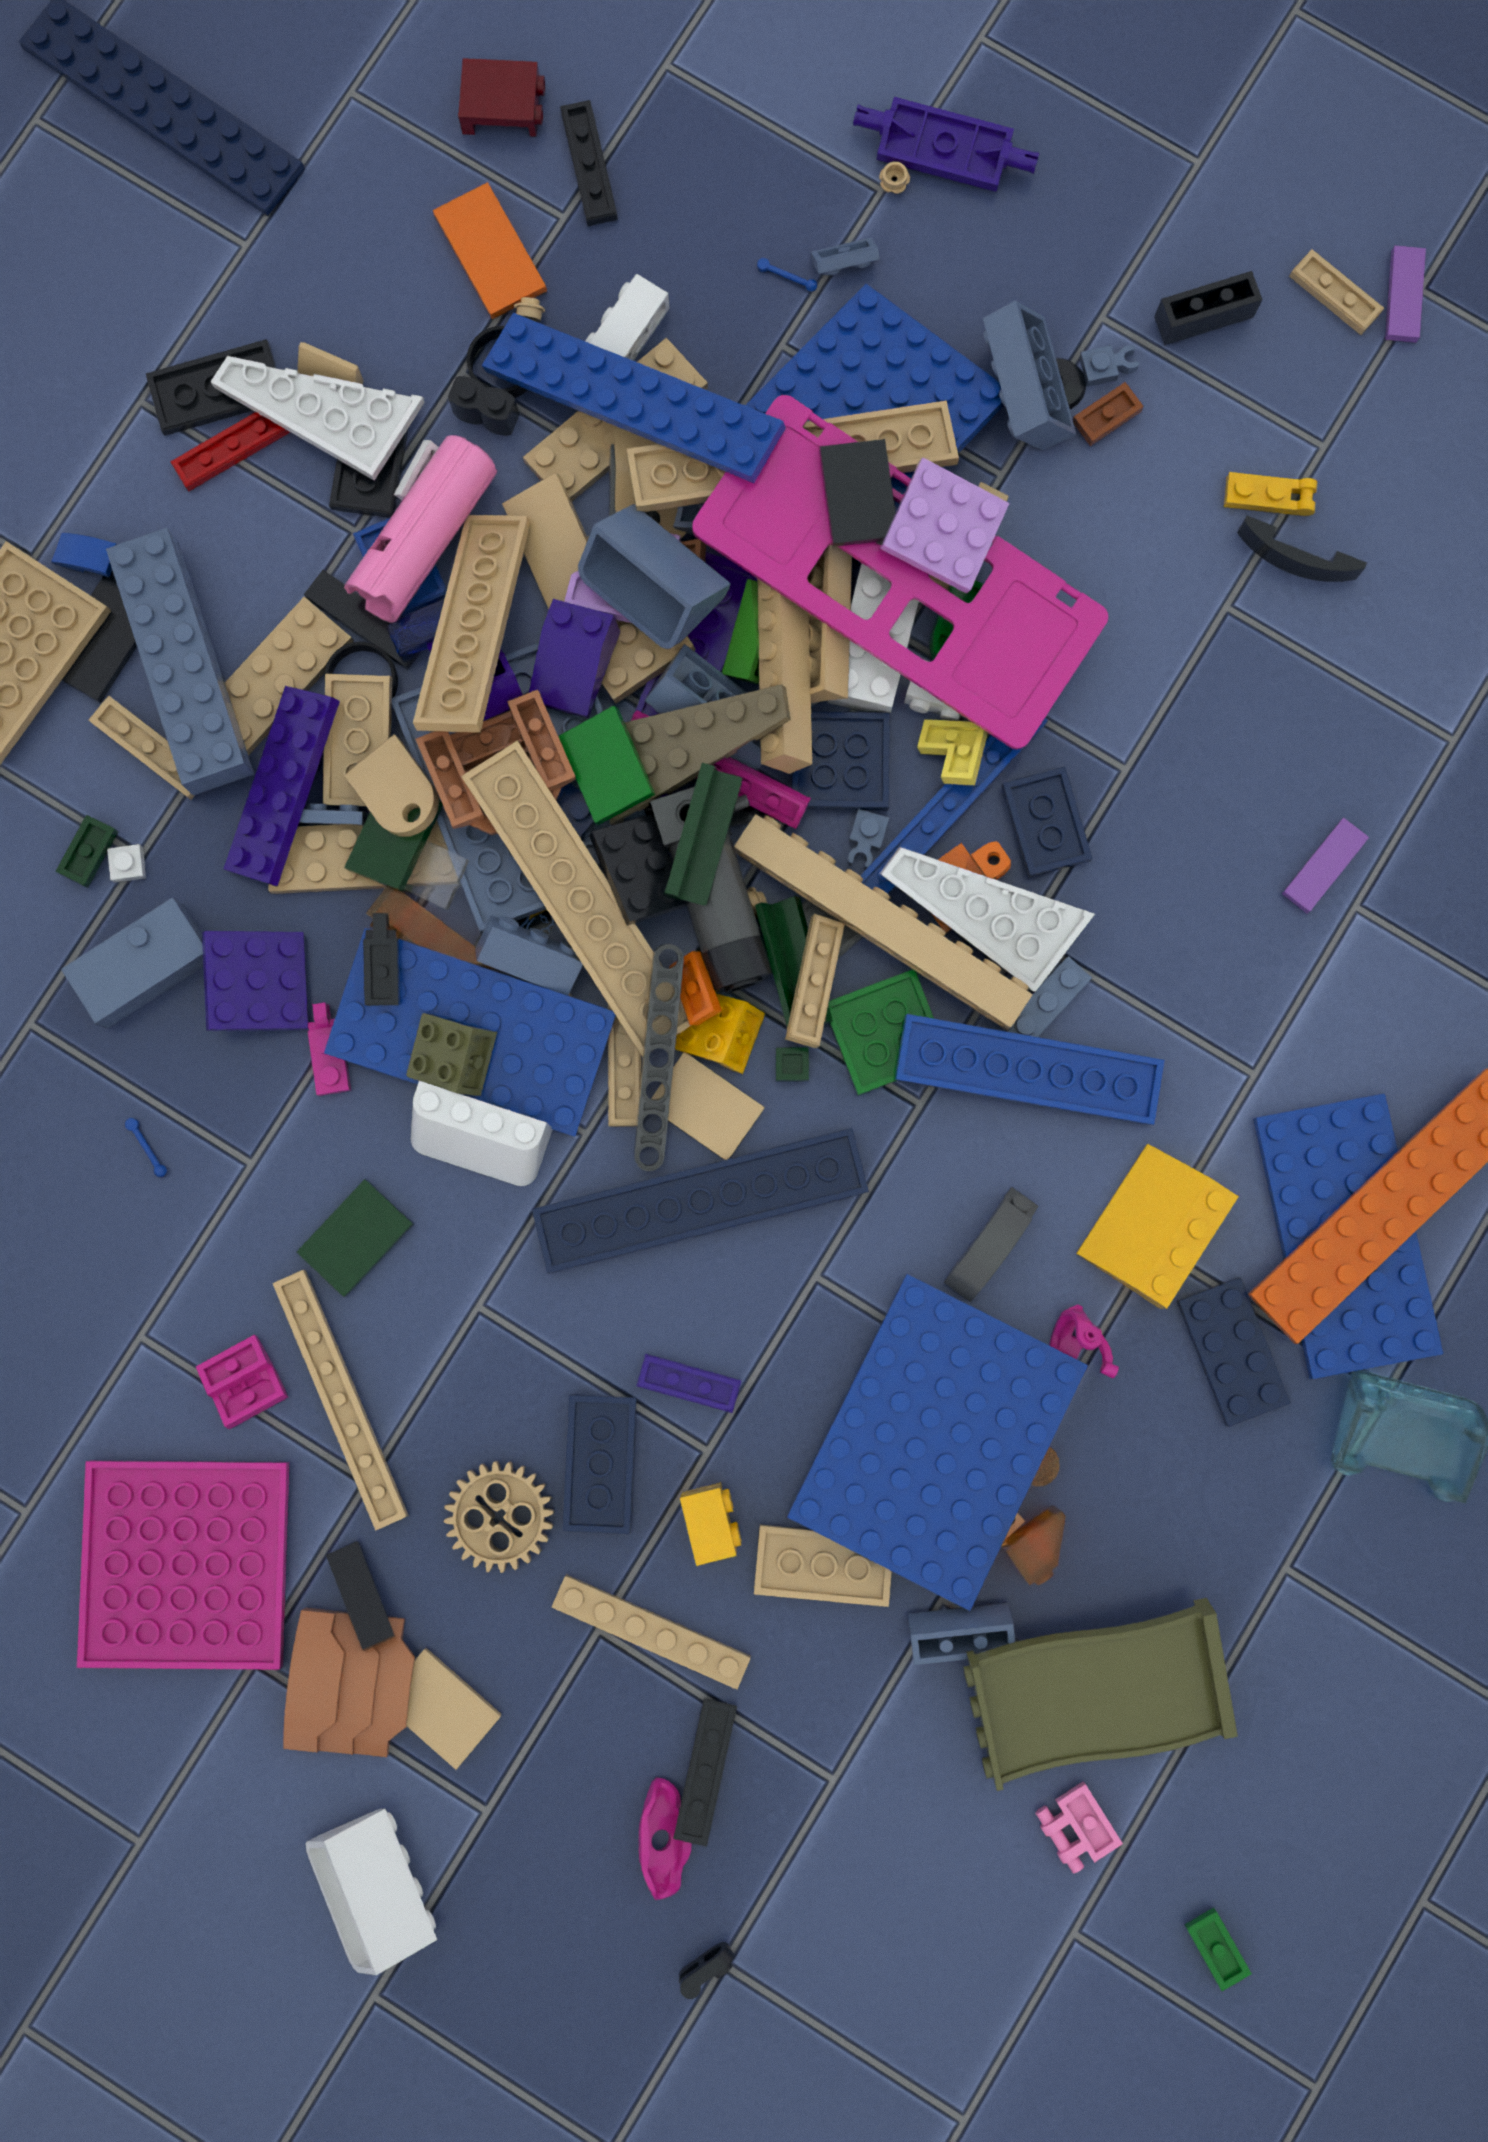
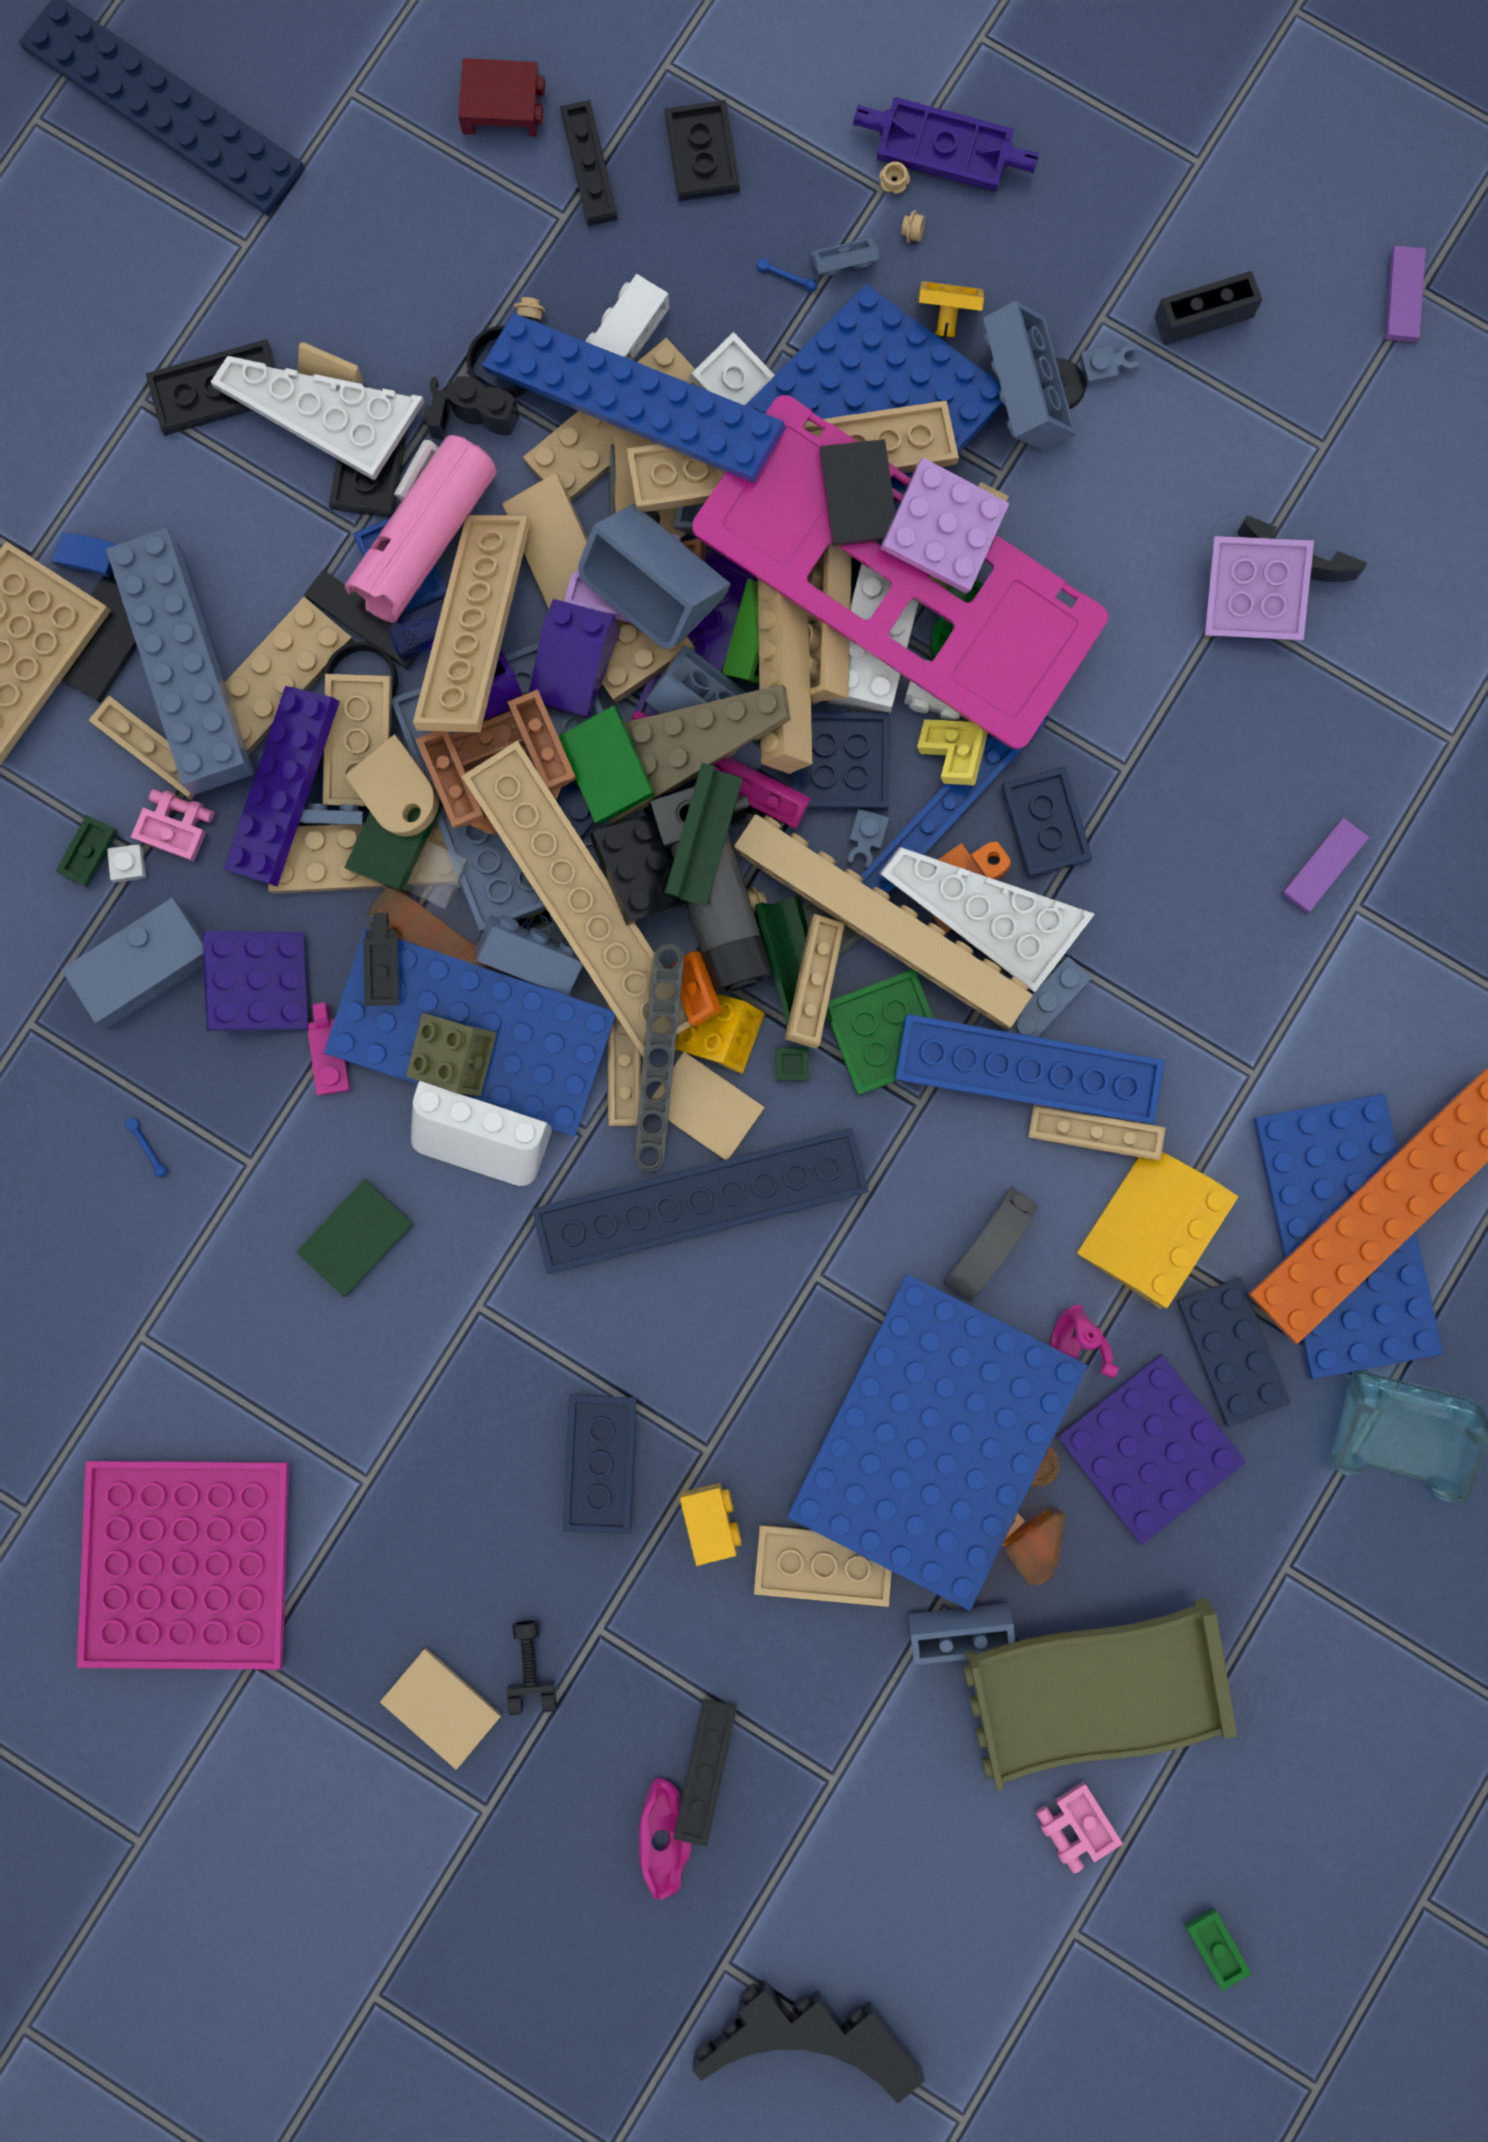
red tile [170,412,290,492] -> none
dark pink slope [196,1334,288,1430] -> none
tan plate [272,1270,409,1531] -> none
nougat slope [283,1607,415,1757] -> none
white windscreen [306,1808,437,1975] -> none
black tile [326,1541,396,1651] -> none
orange tile [433,182,547,319] -> none
tan gear [444,1461,554,1573] -> none
tan plate [552,1574,751,1689] -> none
dark purple tile [636,1354,742,1413] -> none
black plate [679,1942,734,1999] -> none
dark orange plate [1073,382,1144,446] -> none
yellow plate [1224,472,1318,516] -> none
tan tile [1289,249,1384,335] -> none
none -> bright pink plate [131,789,214,862]
none -> black plate [424,377,453,440]
none -> black bar [506,1620,557,1715]
none -> black tile [664,100,740,201]
none -> white plate [689,332,775,405]
none -> black arch [693,1979,925,2103]
none -> tan plate [901,210,925,243]
none -> yellow tile [918,281,984,337]
none -> tan tile [1028,1105,1166,1161]
none -> dark purple plate [1056,1354,1246,1545]
none -> lavender plate [1205,536,1314,640]

